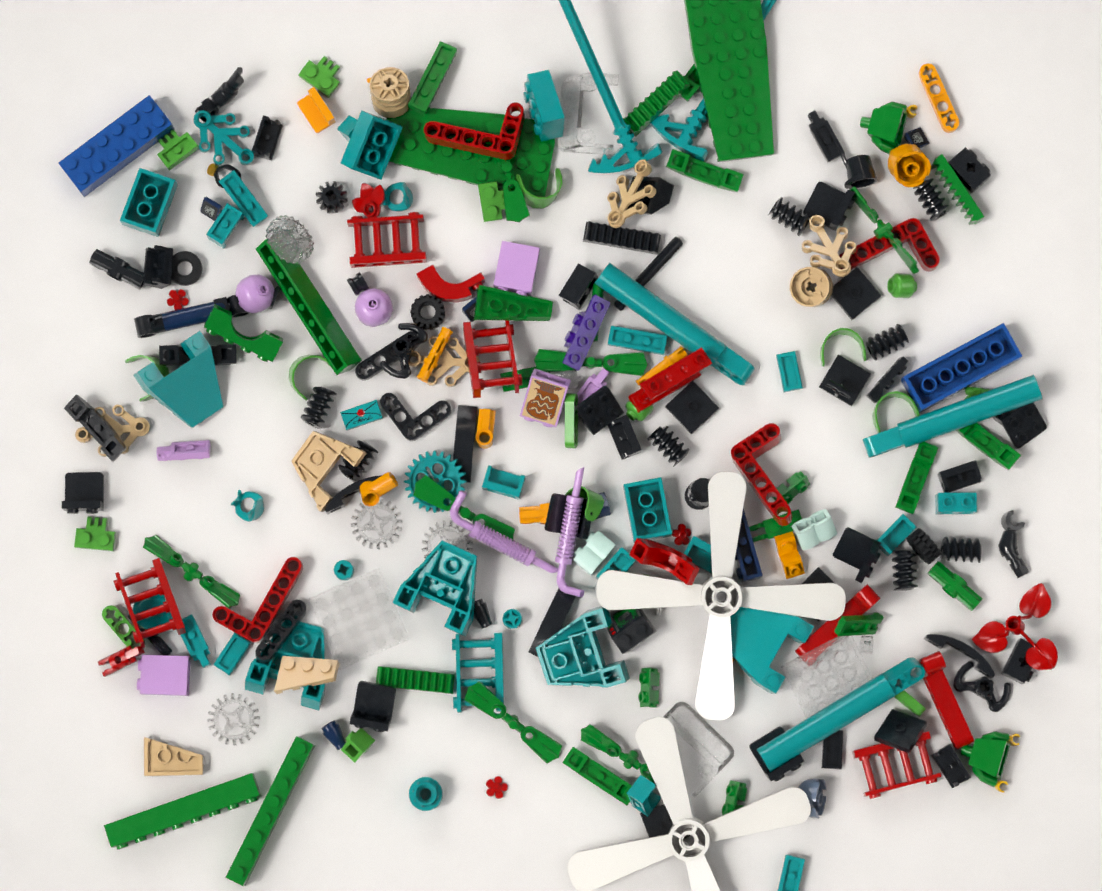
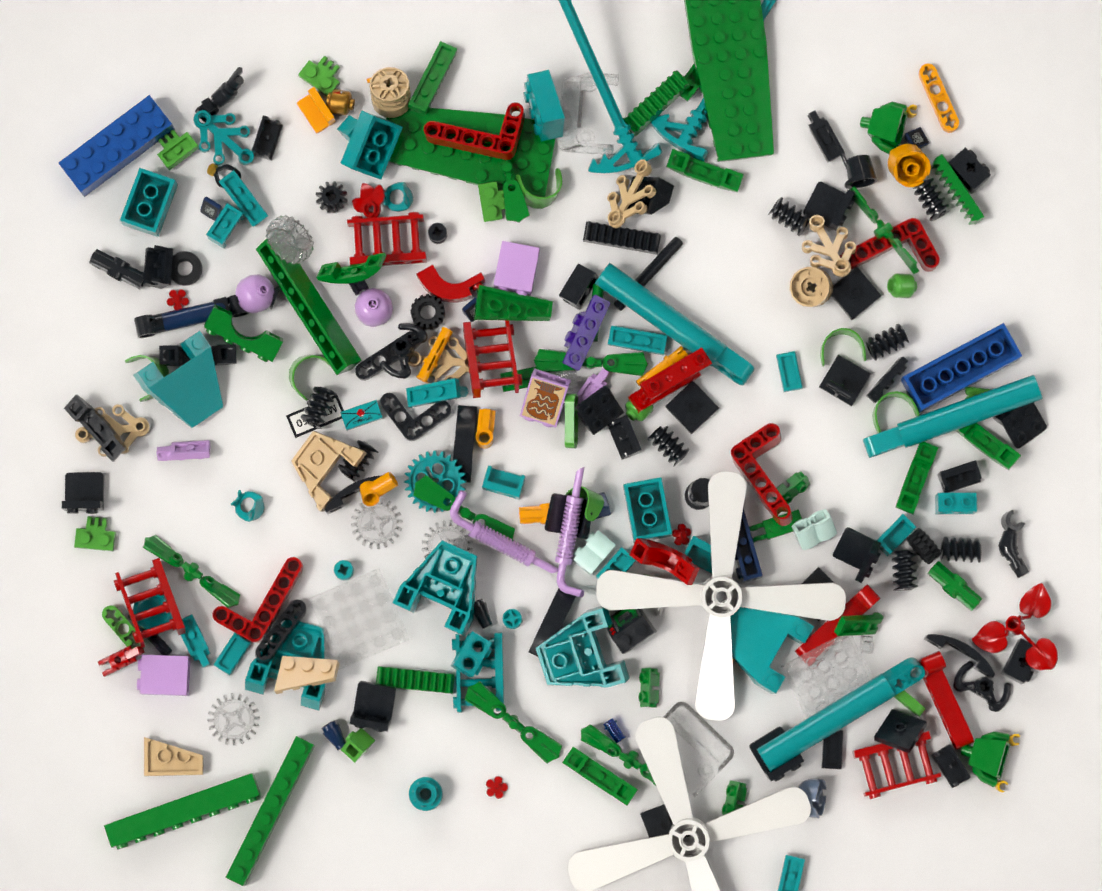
teal panel [627,775,661,817] -> none
light orange slope [774,531,805,579] -> none
none -> sticker [286,395,344,438]
none -> green slope [316,253,387,284]
none -> pearl gold head [326,89,355,115]
none -> teal piece [406,378,468,408]
none -> black wheel [428,223,447,244]
none -> teal brick [450,631,492,678]
none -> clear blue pin [603,718,626,743]

